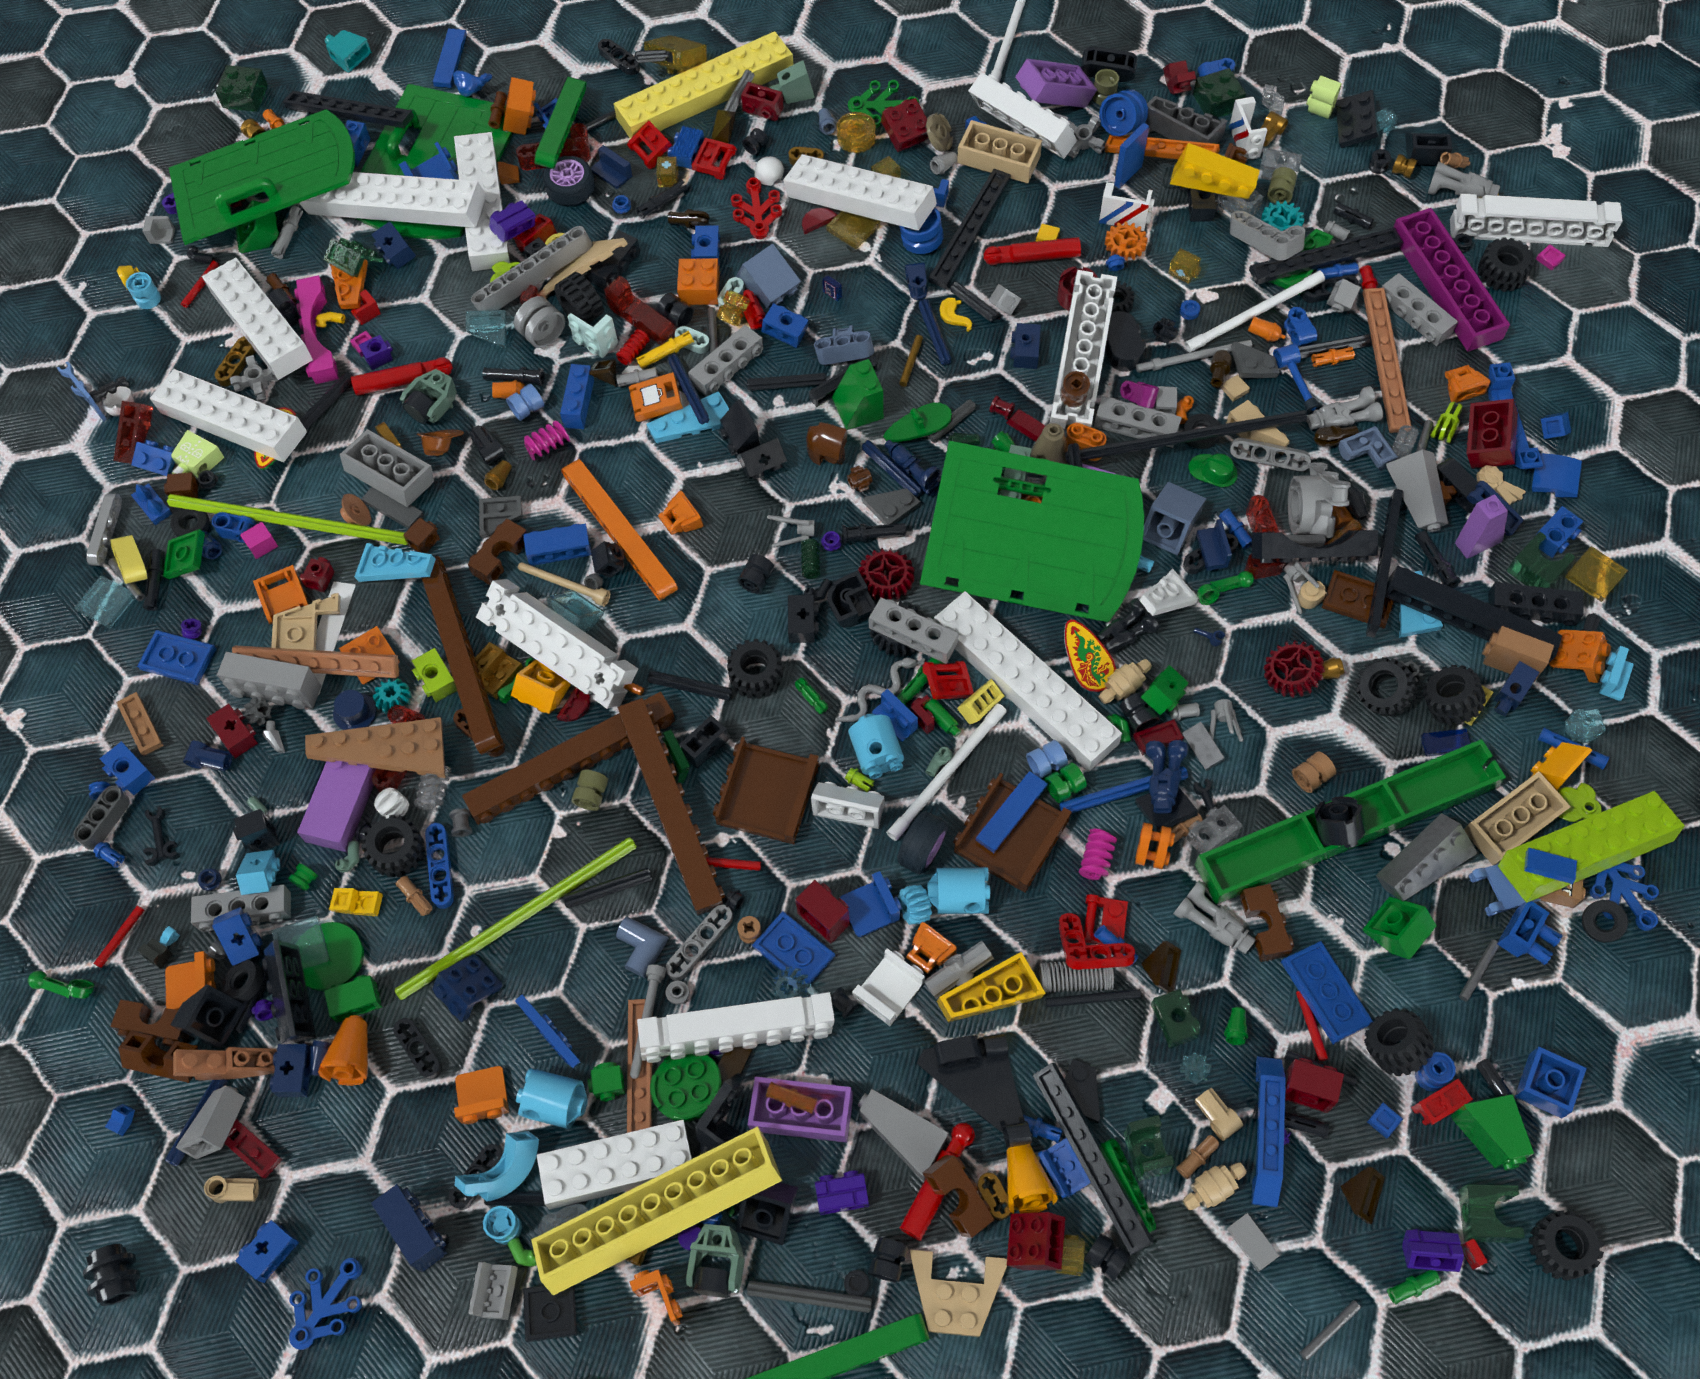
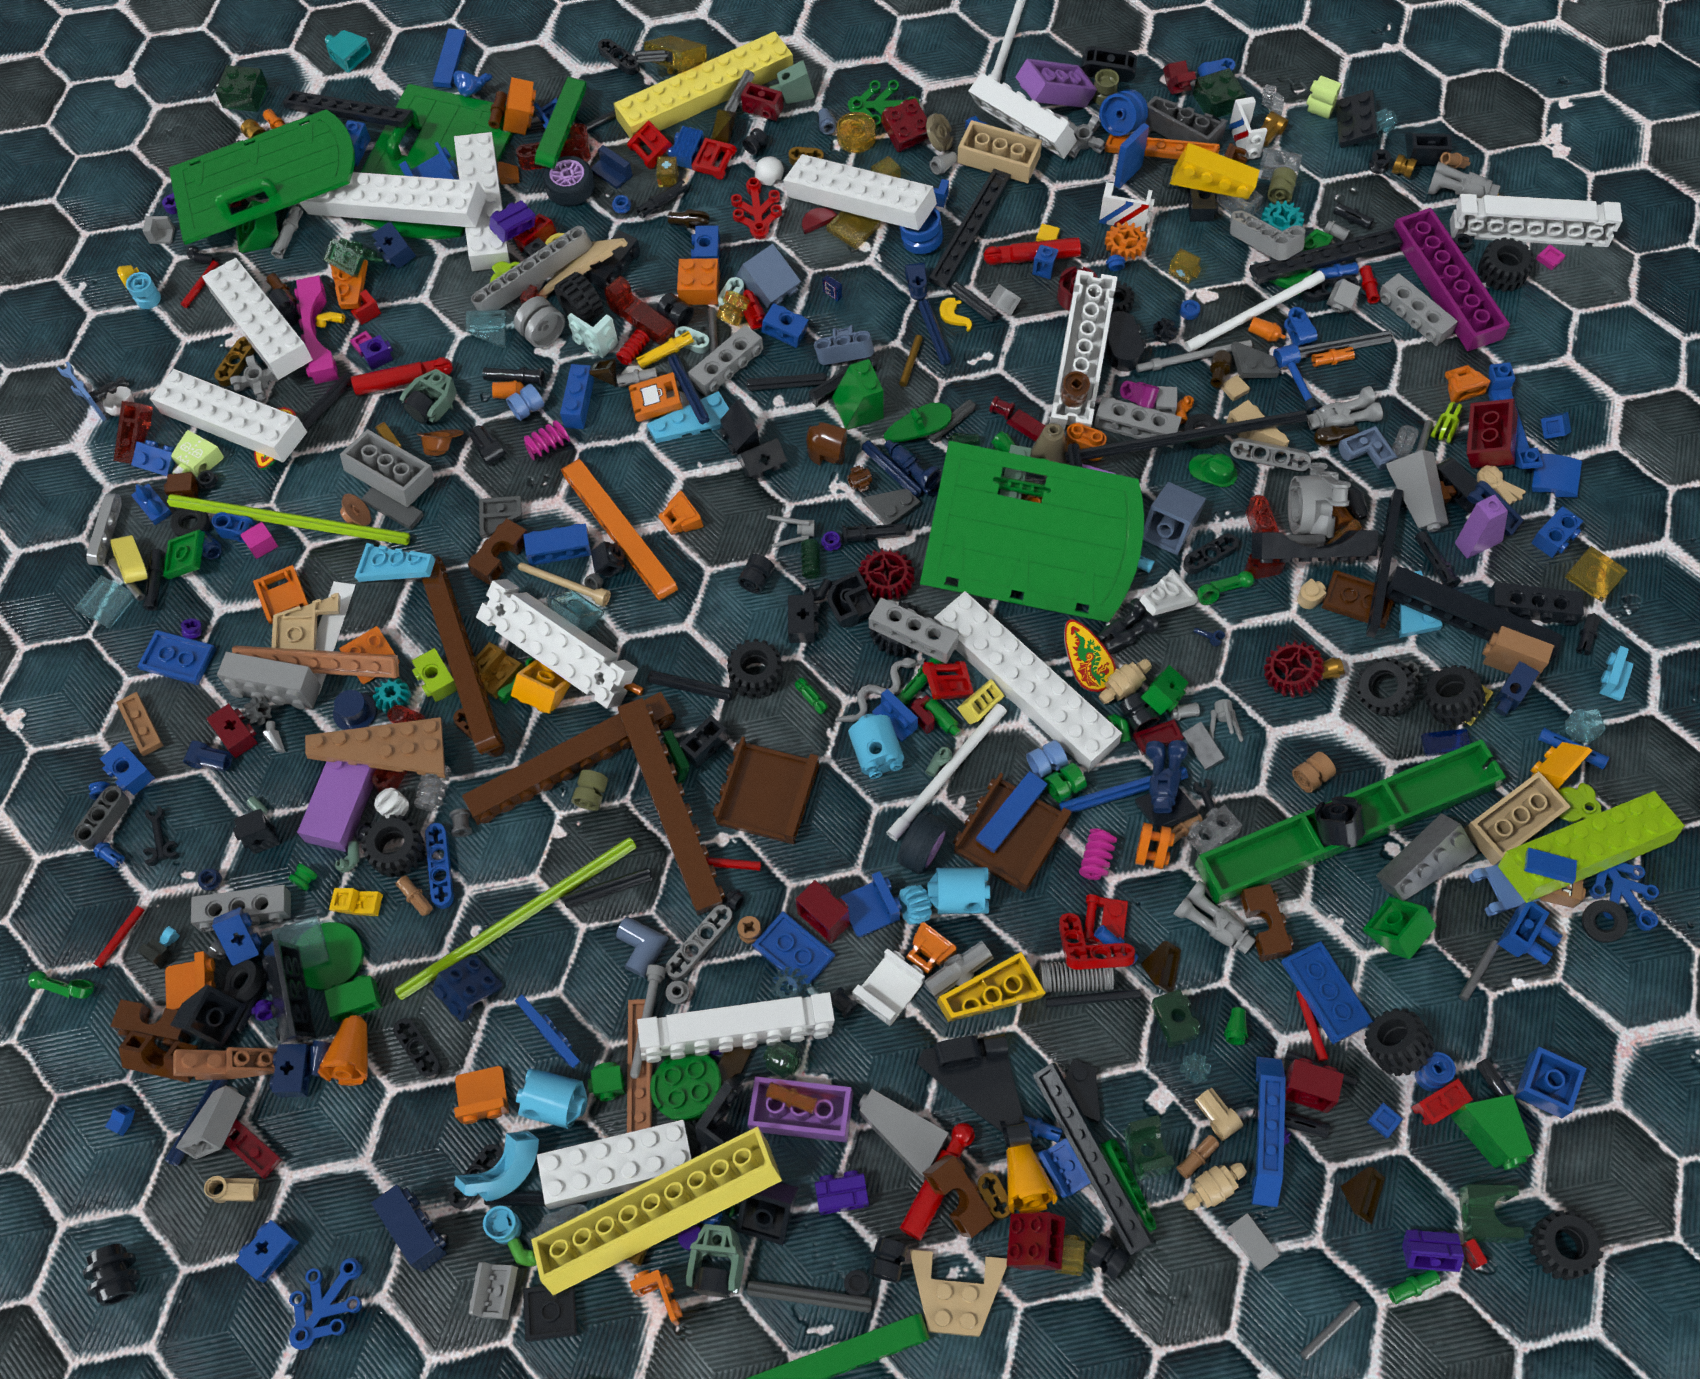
medium azure brick [236,850,280,895] -> none
dark red brick [299,557,335,593] -> none
reddish brown brick [403,518,440,553] -> none
pearl gold cone [484,460,512,490] -> none
dark red tile [557,687,591,722] -> none
white slope [811,782,885,829] -> none
lime pin [845,768,875,793] -> none
dark blue brick [1010,323,1041,369] -> none
dark blue panel [1196,519,1232,571] -> none
blue pin [1219,508,1252,549] -> none
light grey plant [1283,560,1319,614] -> none
nougat tile [1363,288,1411,433] -> none
clear green piece [1507,532,1575,588] -> none
orange bracket [1549,630,1611,683] -> none
none -> clear green head [763,1042,801,1078]
none -> blue bracket [1032,245,1058,280]

